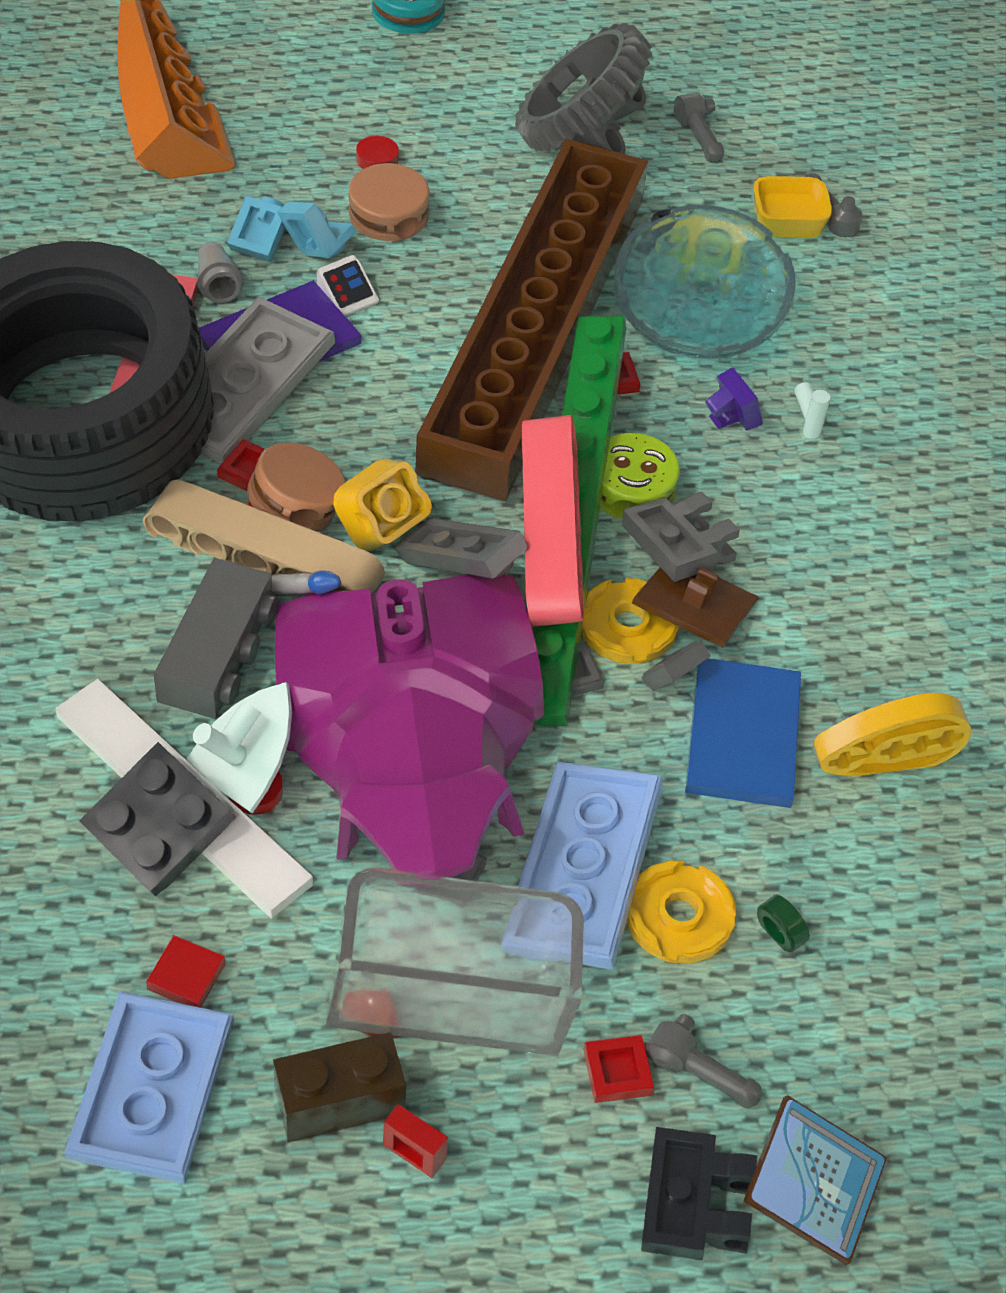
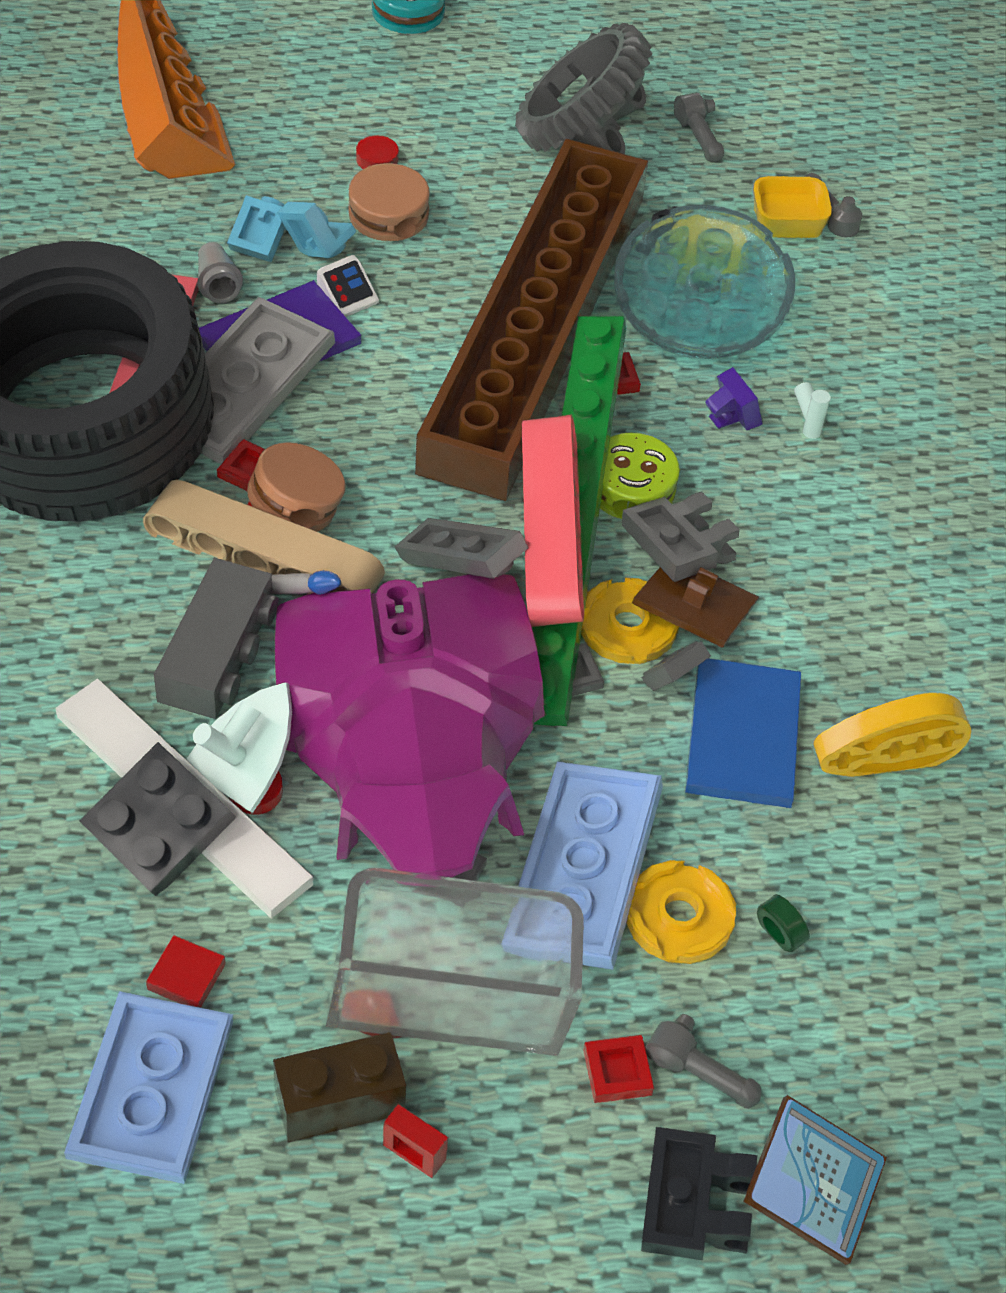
yellow piece [333,458,432,551] -> none

